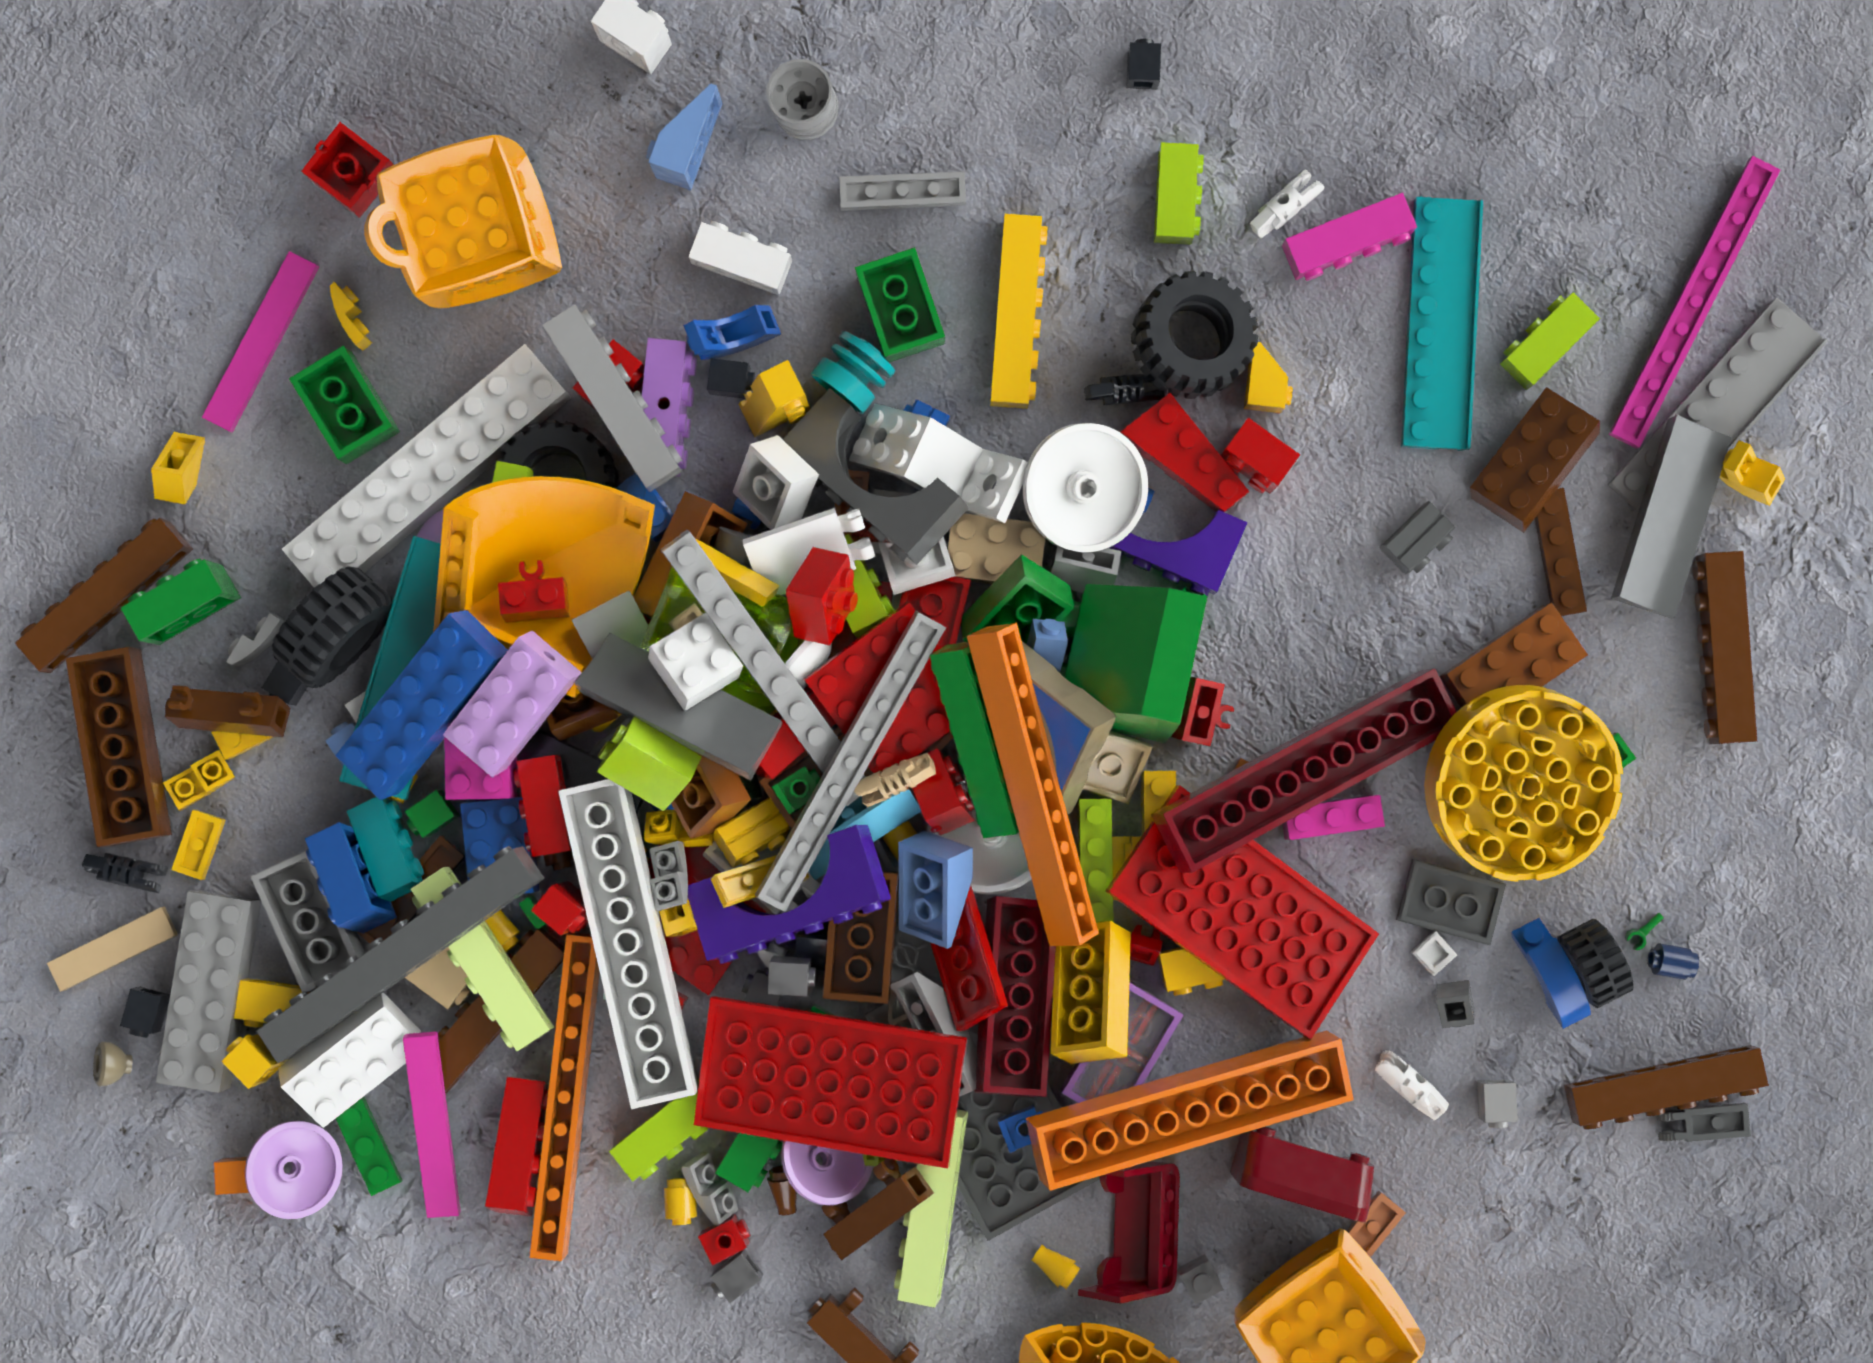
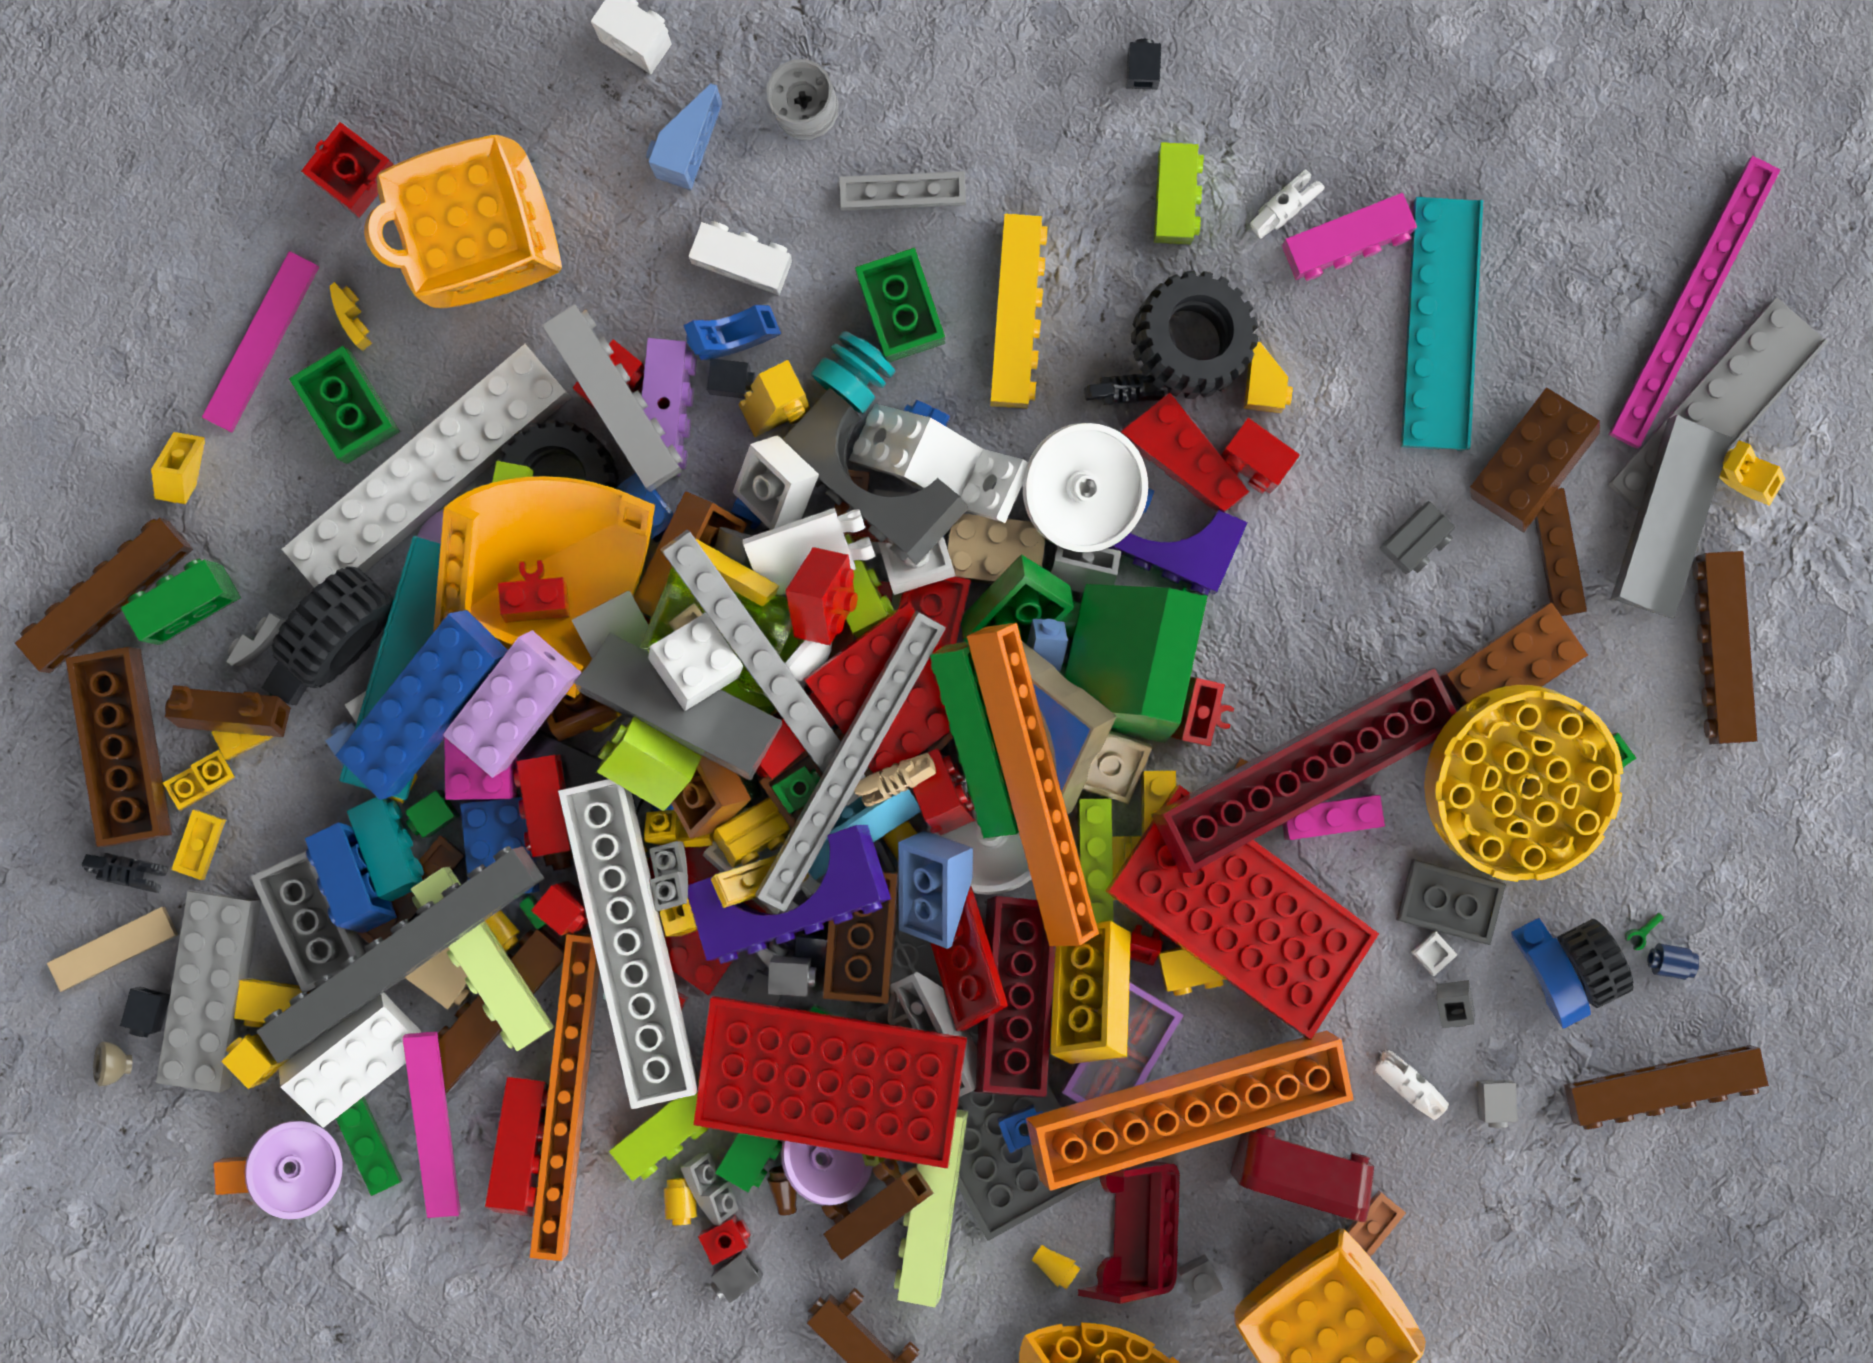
lime brick [1500,292,1600,390] -> none
dark grey hinge [1656,1103,1751,1142] -> none

